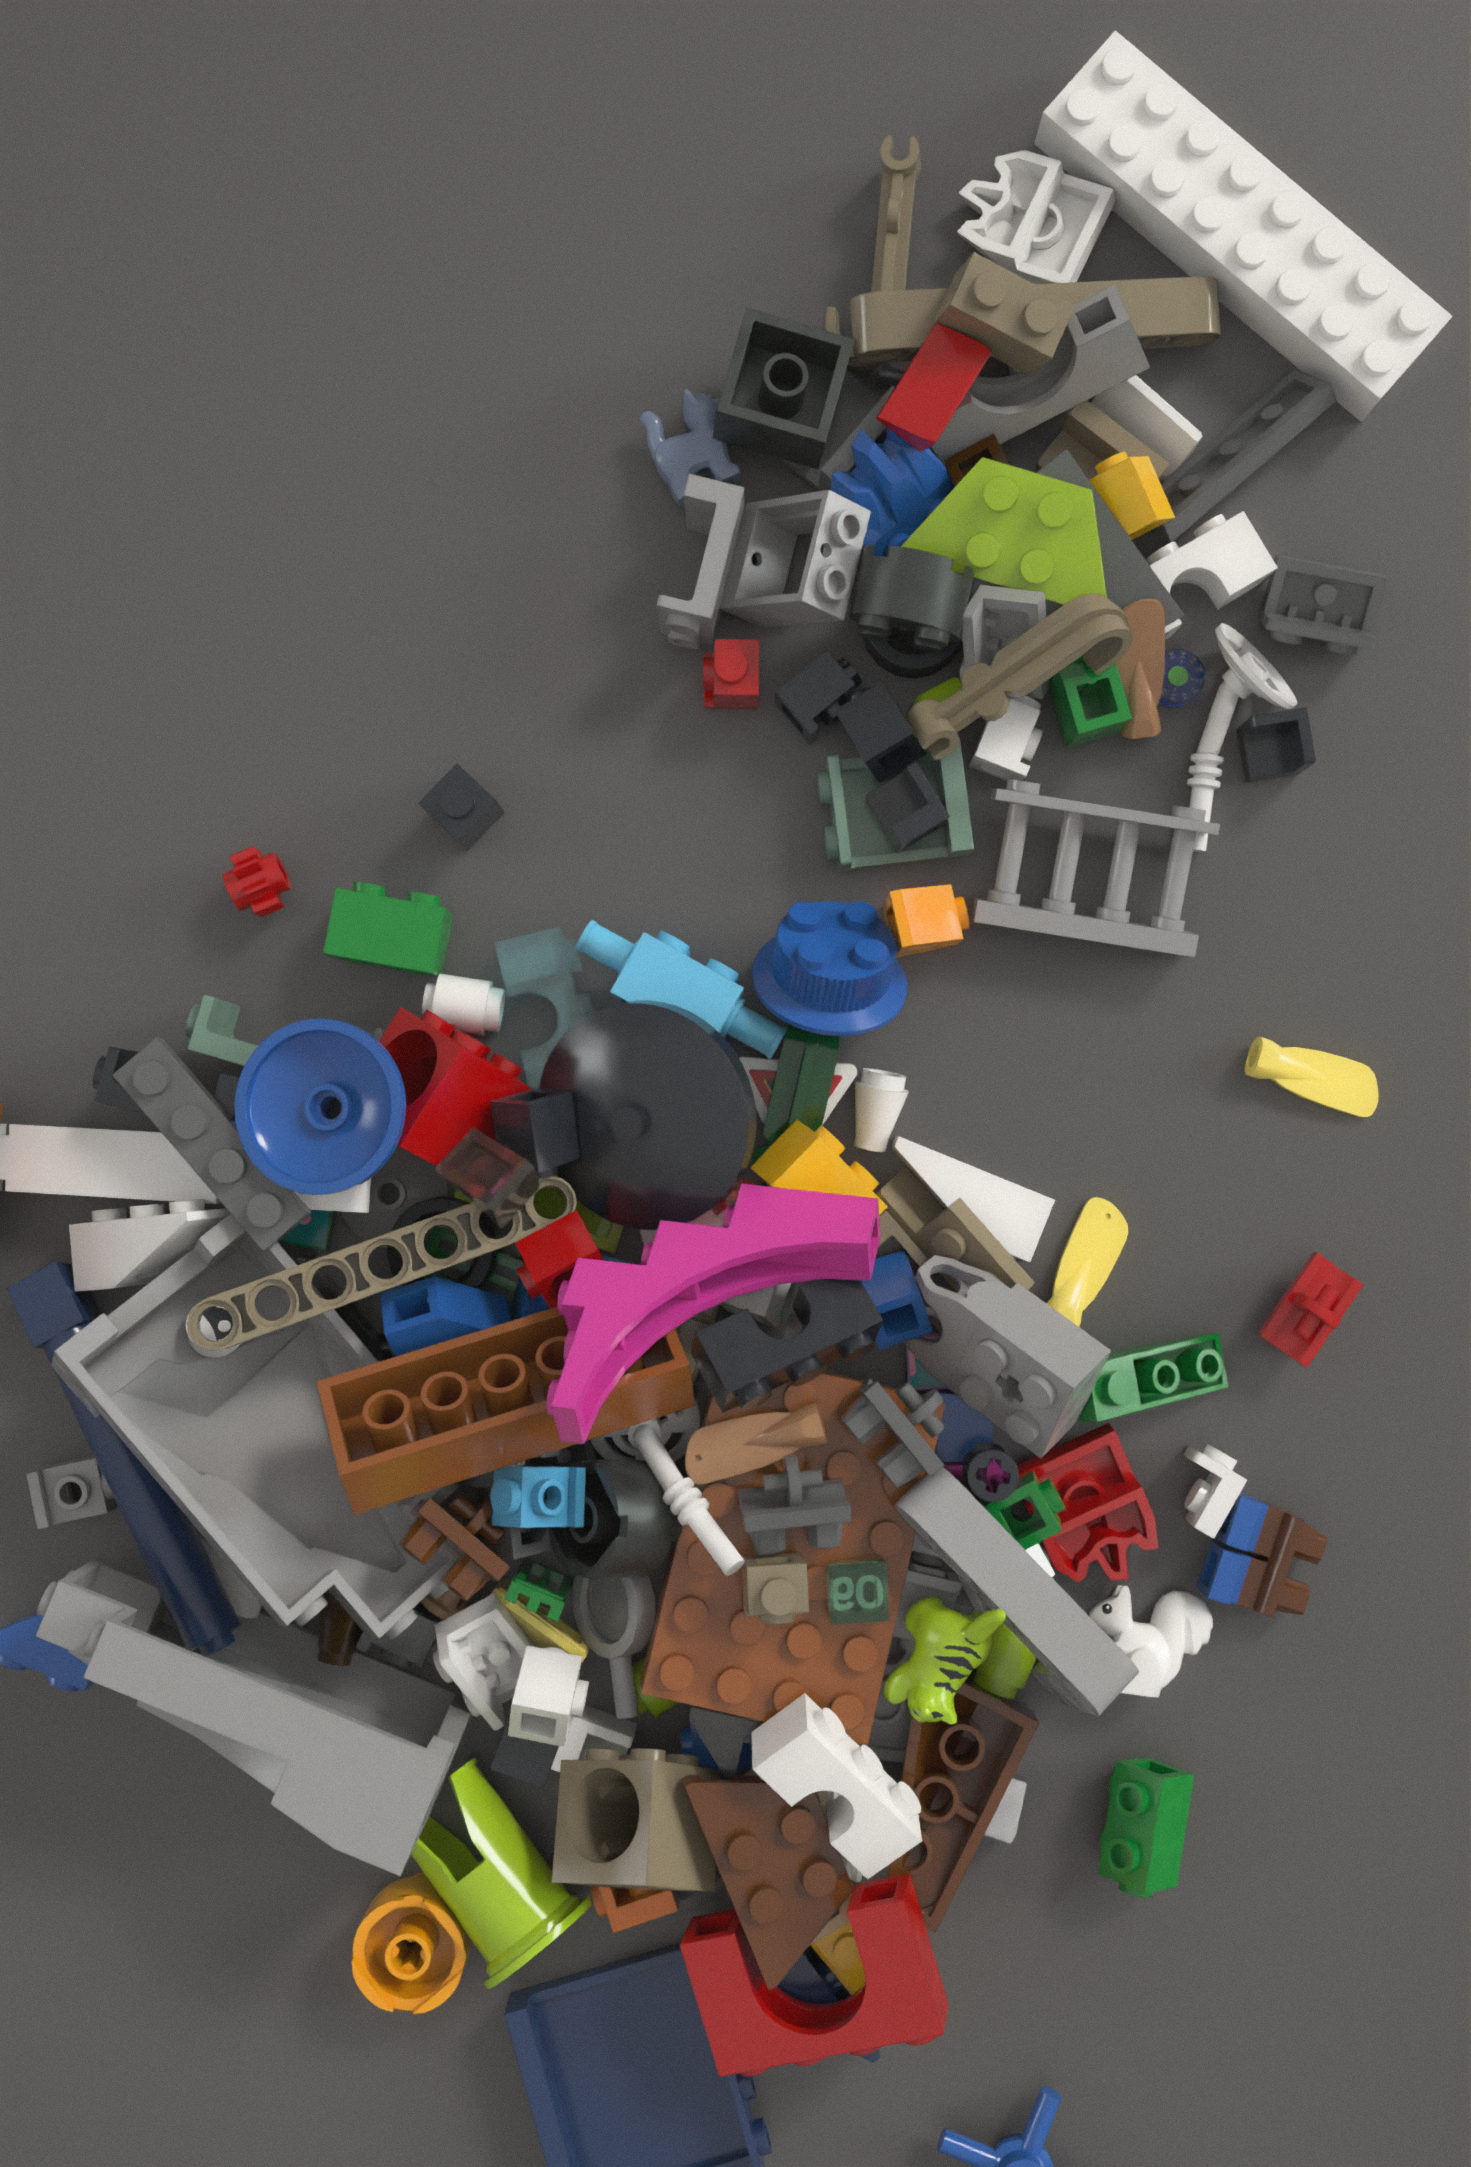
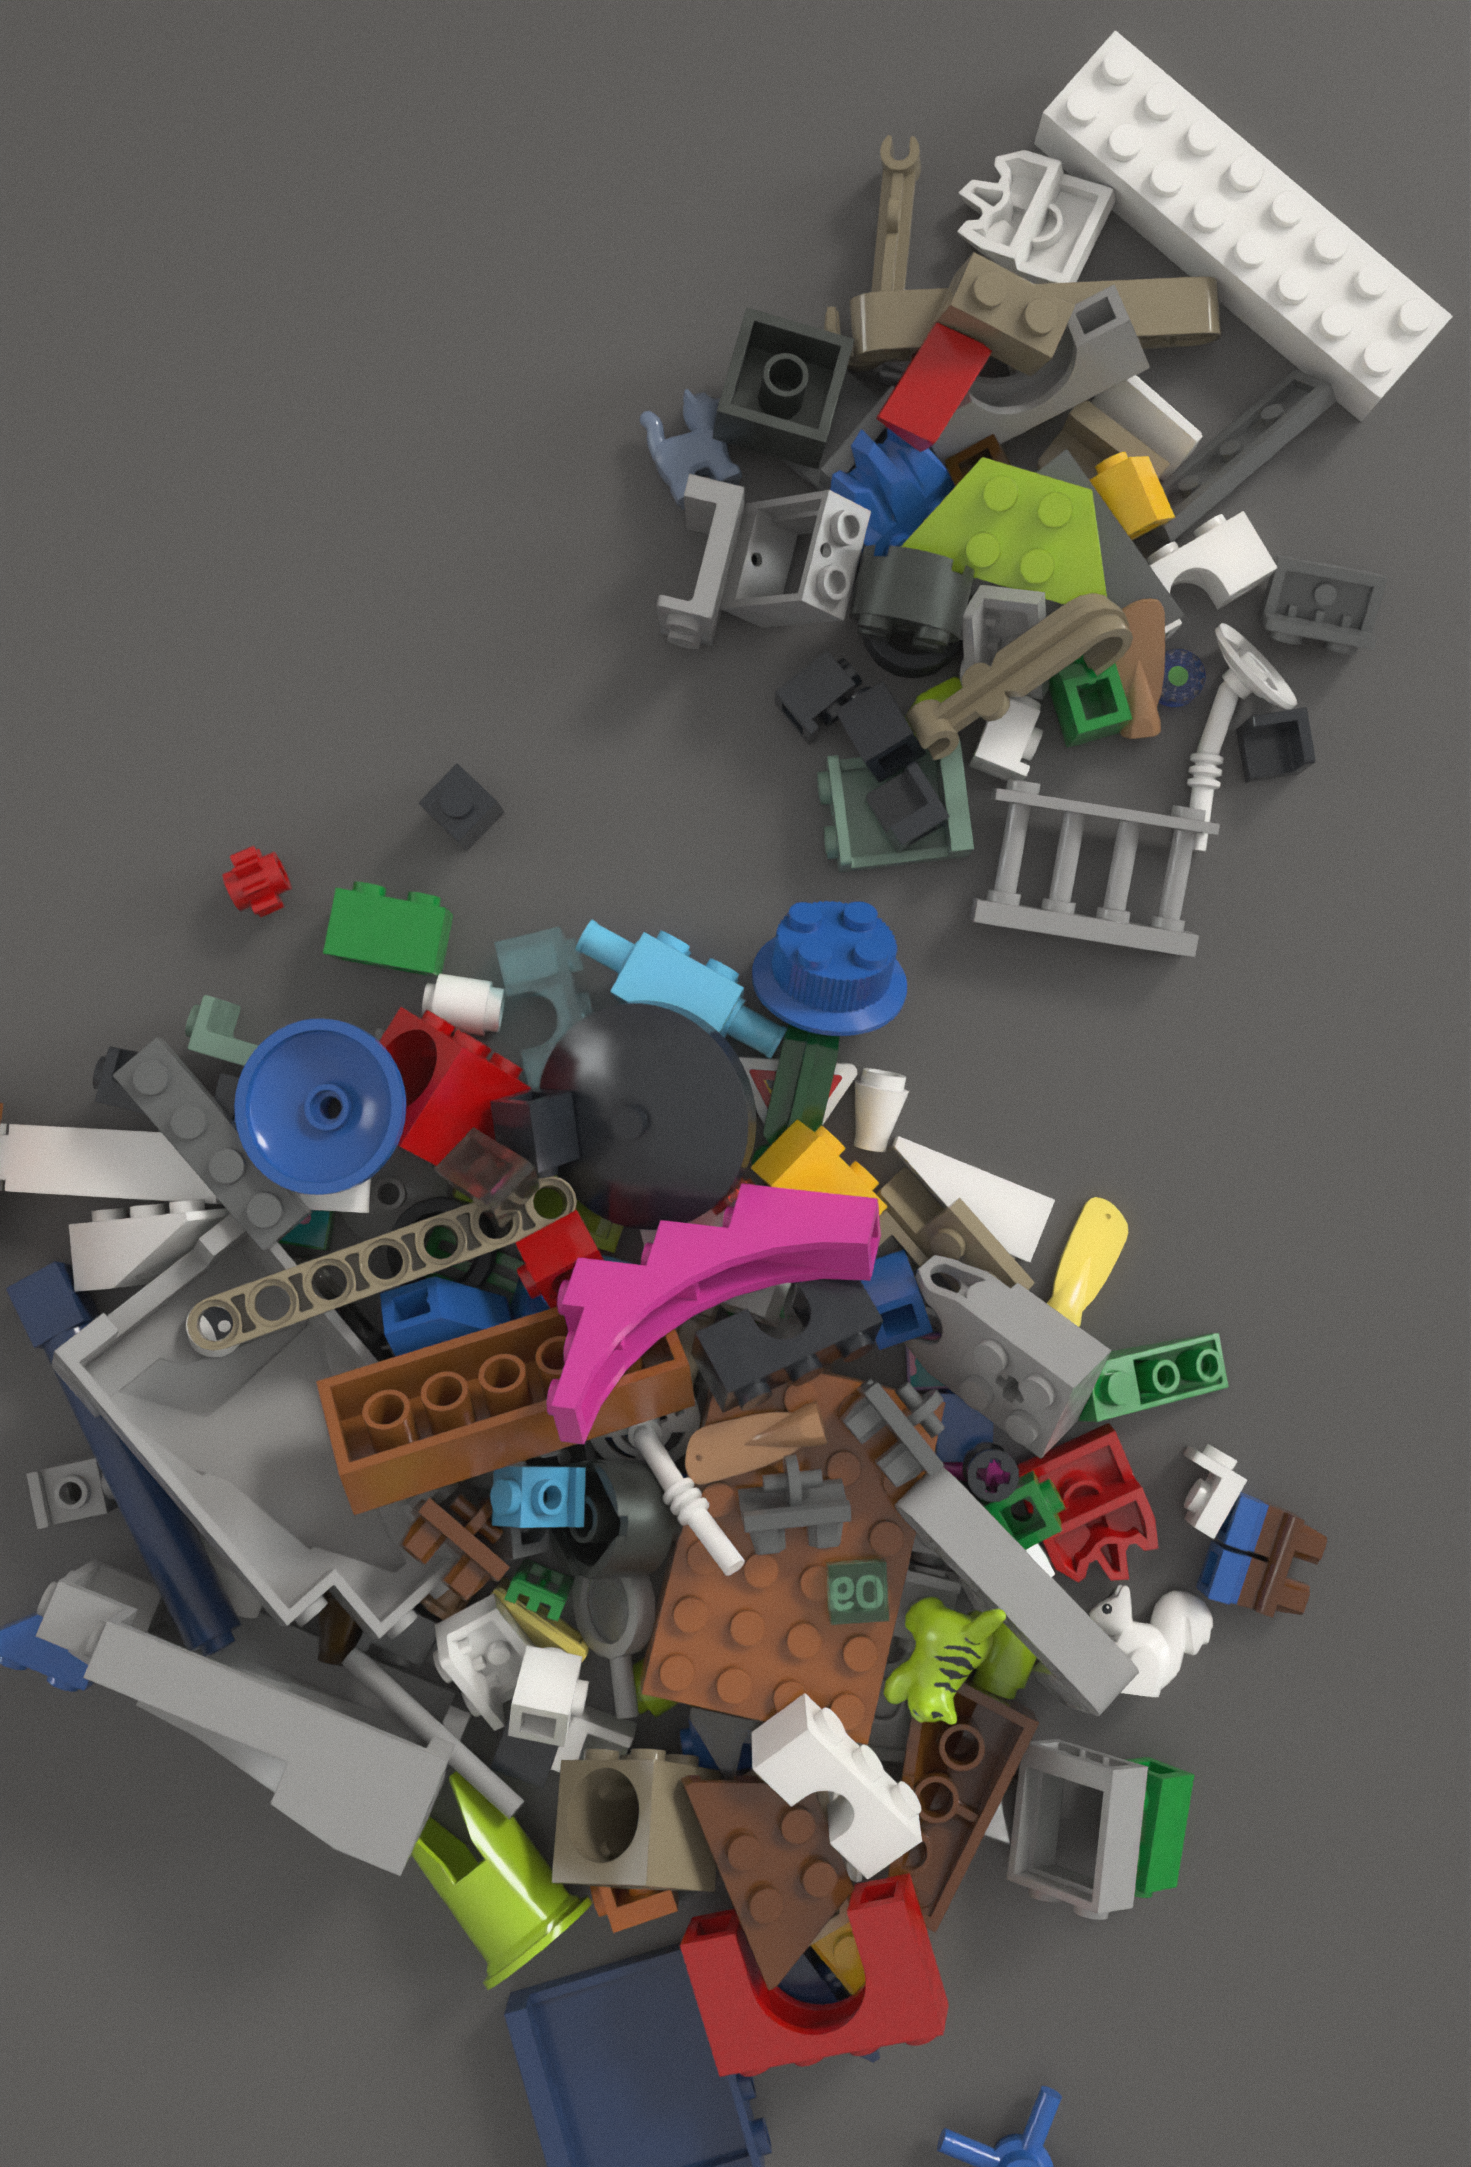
light orange brick [351,1873,473,2014] -> none
red brick [703,639,759,710] -> none
dark tan brick [742,1552,809,1624] -> none
light orange slope [882,884,969,958] -> none
light yellow piece [1244,1036,1379,1117] -> none
red hips [1257,1252,1364,1368] -> none
none -> light grey bar [342,1648,525,1820]
none -> light grey window [1007,1739,1148,1920]

